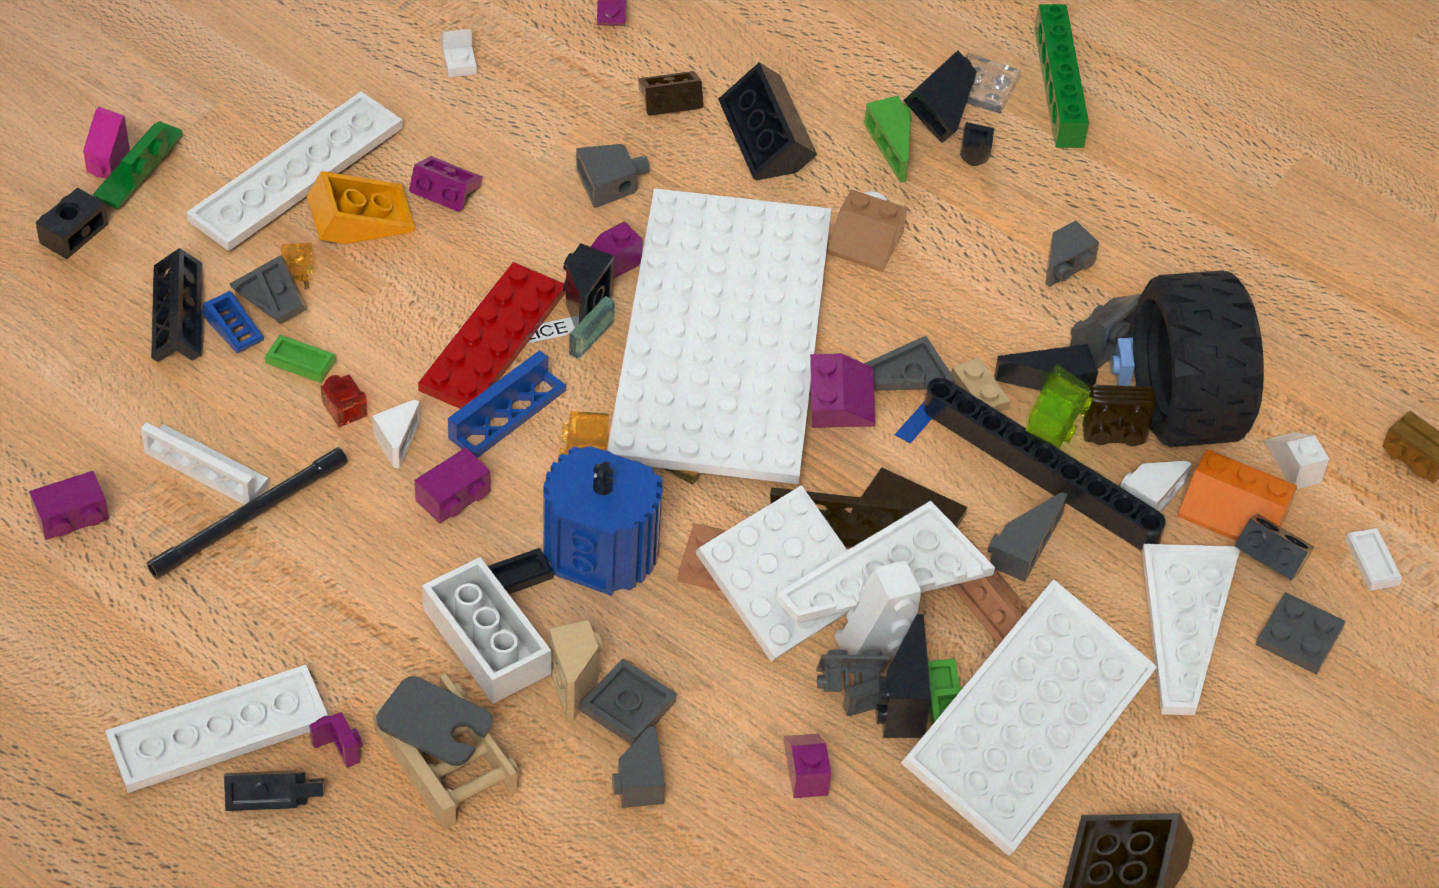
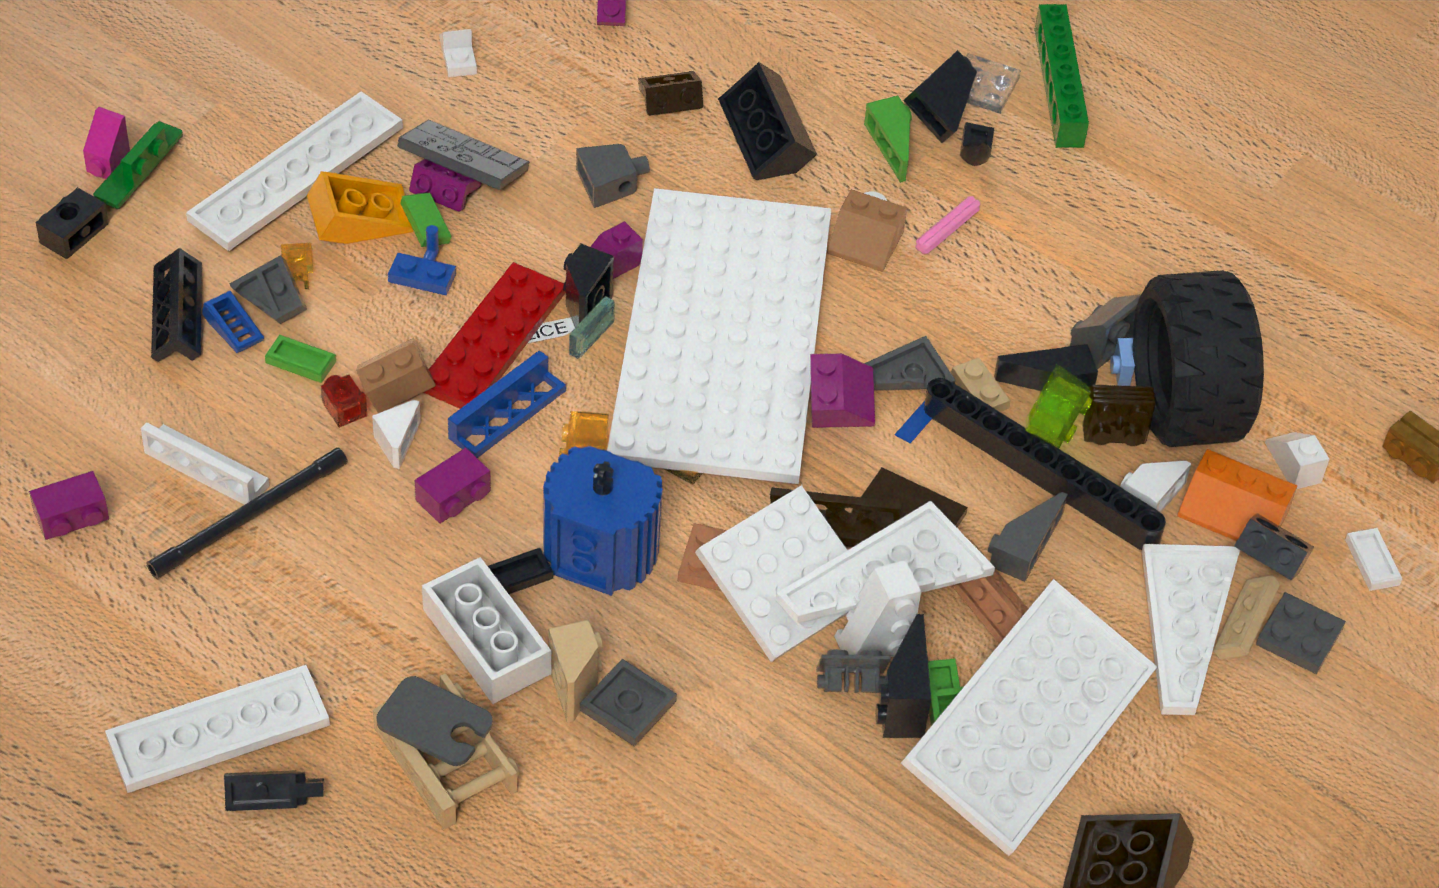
magenta bracket [309,712,363,768] -> none
dark grey slope [612,726,665,808] -> none
magenta slope [783,733,831,798] -> none
dark grey tile [843,679,880,716] -> none
dark grey slope [1045,221,1099,287] -> none
none -> medium nougat slope [356,338,436,413]
none -> blue plate [388,225,456,296]
none -> tile [397,119,530,190]
none -> bright green tile [400,193,452,247]
none -> bright pink axle [915,196,980,254]
none -> tan plate [1213,575,1280,660]

